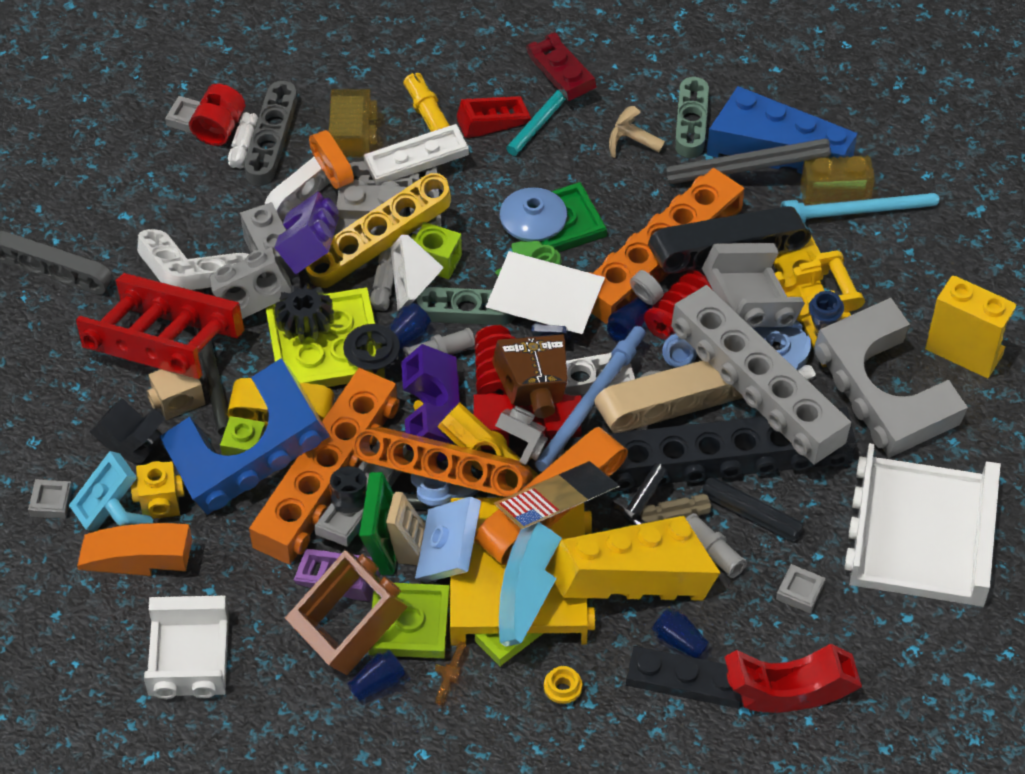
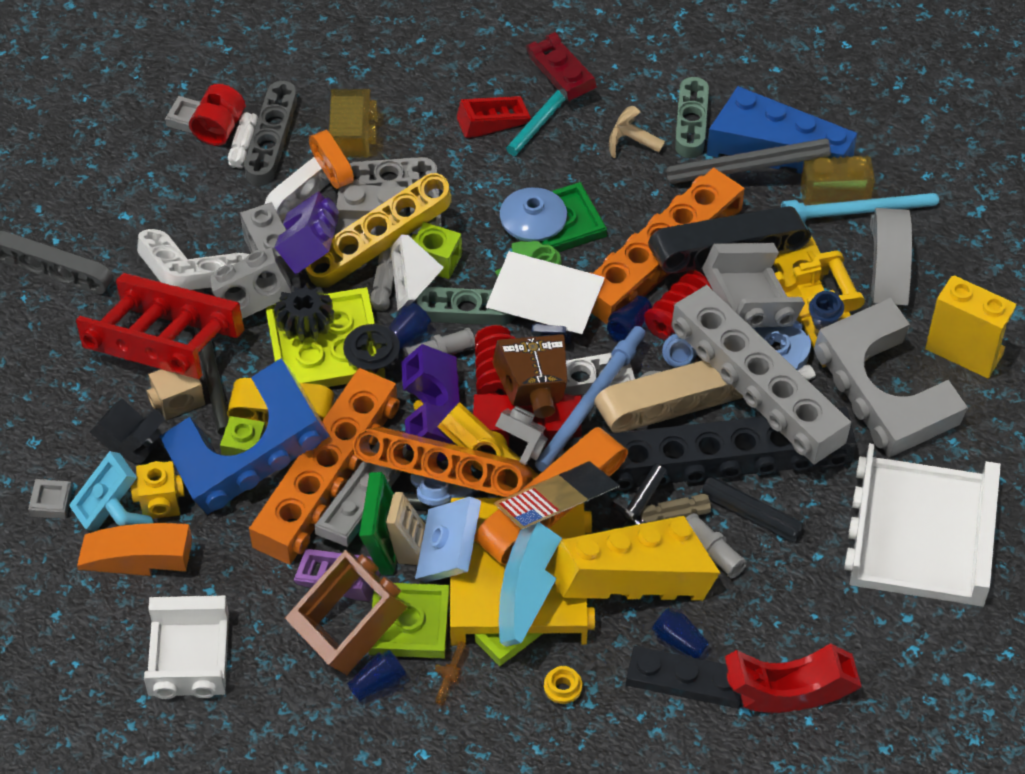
black wheel [330,466,367,513] -> none
white tile [364,124,469,186] -> none
yellow pin [403,73,450,132] -> none
light grey tile [630,270,664,305] -> none
light grey tile [776,564,826,614] -> none
none -> light grey arch [870,208,912,305]

